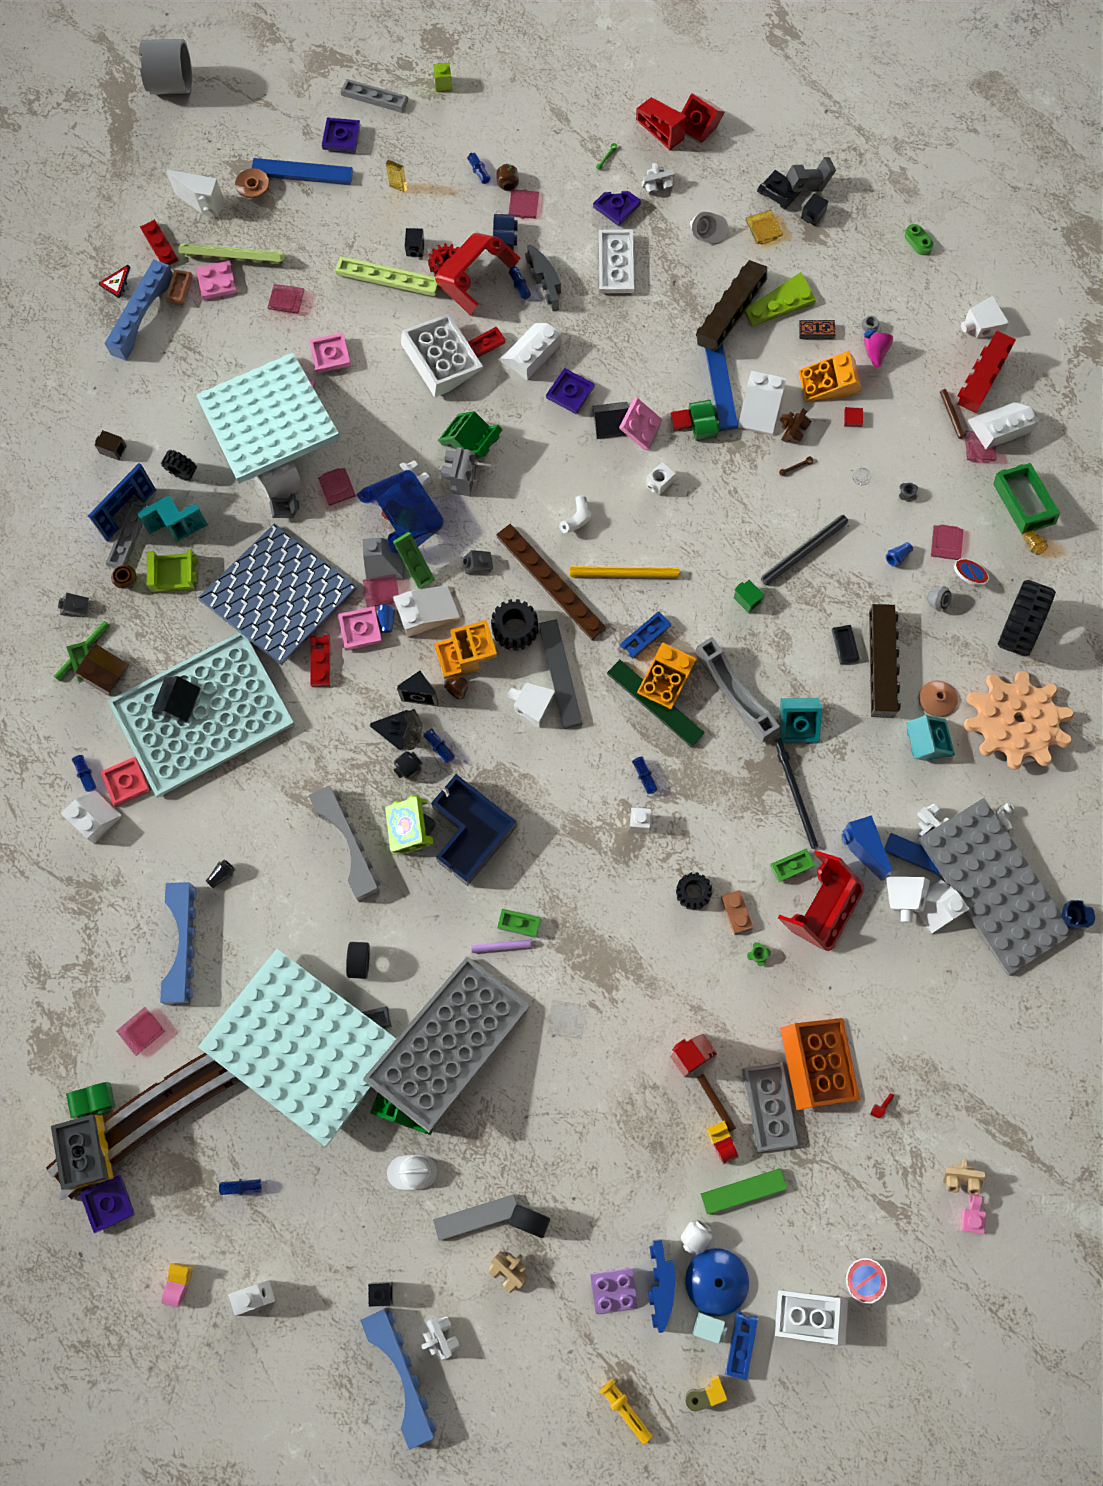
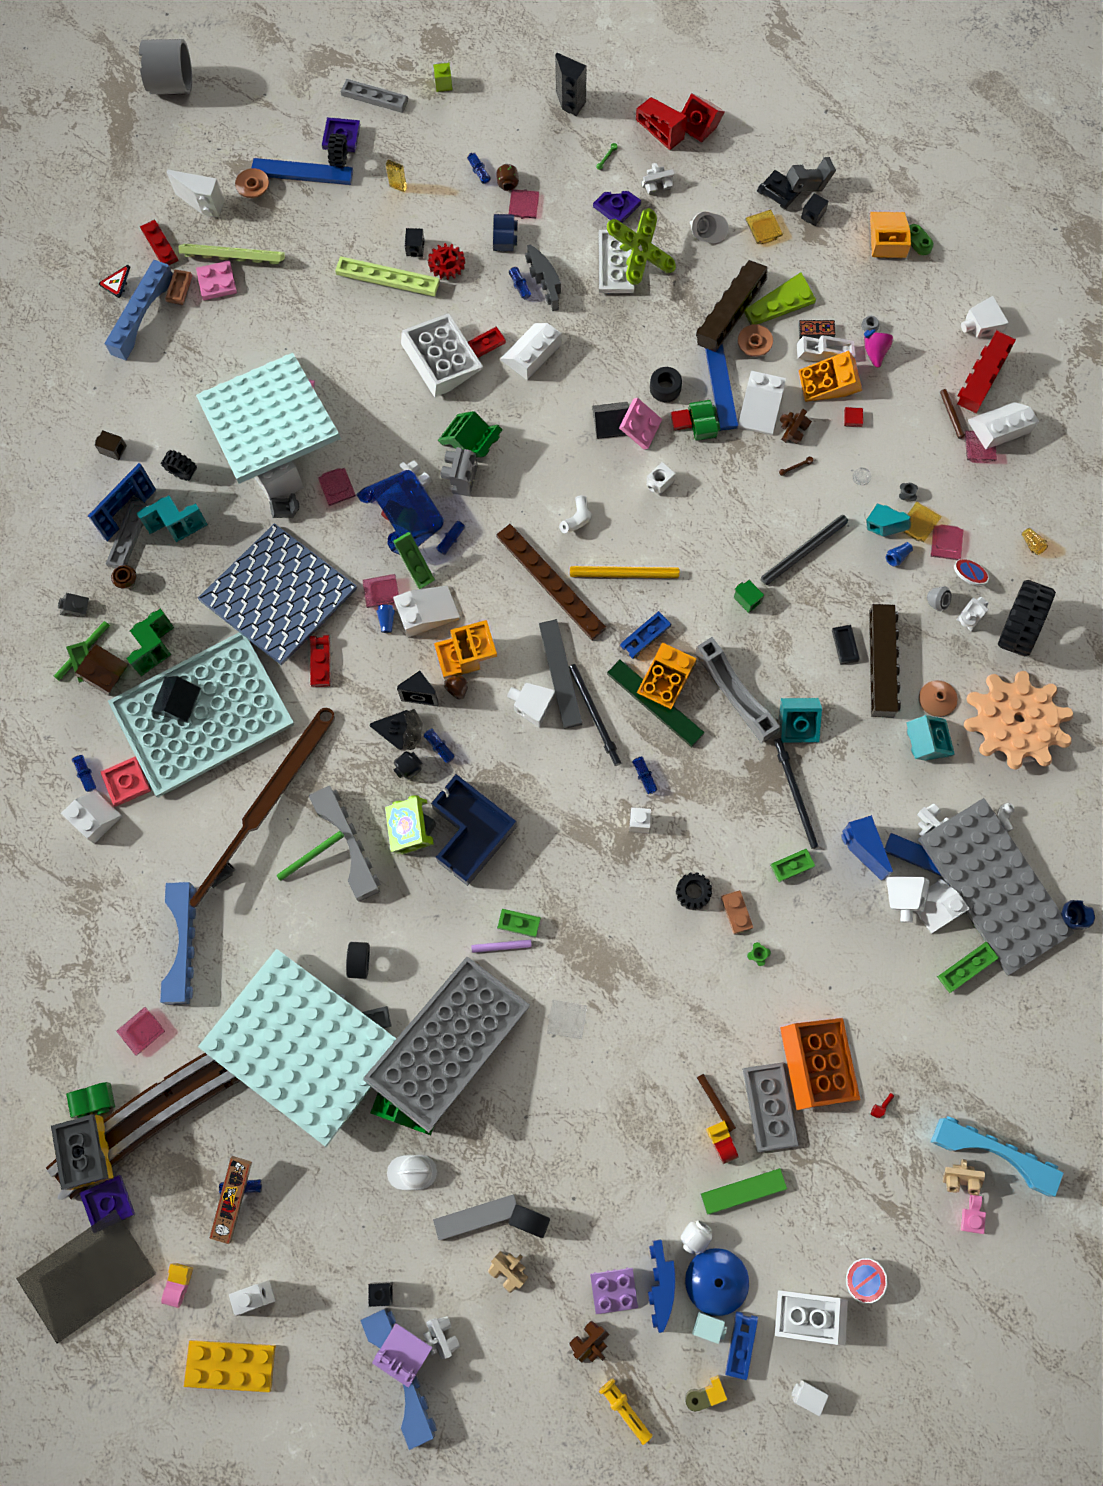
lime panel [147,549,198,593] -> none
clear pink piece [267,284,305,314] -> none
bright pink plate [309,333,351,374] -> none
bright pink plate [338,606,382,651] -> none
light grey slope [363,538,403,582] -> none
red windscreen [435,233,521,316] -> none
dark grey bracket [463,550,493,574] -> none
black tyre [491,599,538,651] -> none
dark purple plate [546,368,595,414] -> none
red wedge [670,1034,717,1077] -> none
red windscreen [778,850,864,951] -> none
green window [993,463,1060,534] -> none
none -> clear smoke piece [16,1209,156,1344]
none -> green bracket [126,608,174,677]
none -> yellow plate [184,1340,276,1392]
none -> reddish brown piece [190,708,335,908]
none -> tile [209,1156,252,1244]
none -> bright green bar [277,831,344,881]
none -> black tyre [328,133,348,167]
none -> lavender hinge [372,1323,432,1388]
none -> clear blue axle [436,521,465,555]
none -> black slope [555,53,587,116]
none -> black bar [569,664,621,766]
none -> reddish brown hips [569,1321,610,1363]
none -> lime piece [607,208,676,285]
none -> black tyre [650,366,682,403]
none -> nougat dish [738,325,773,356]
none -> white brick [792,1380,829,1416]
none -> white slope [797,335,855,361]
none -> teal slope [866,503,911,537]
none -> light orange slope [870,212,911,258]
none -> clear yellow piece [903,502,942,543]
none -> medium azure arch [931,1116,1063,1197]
none -> bright green plate [937,942,998,993]
none -> white hips [956,597,989,631]

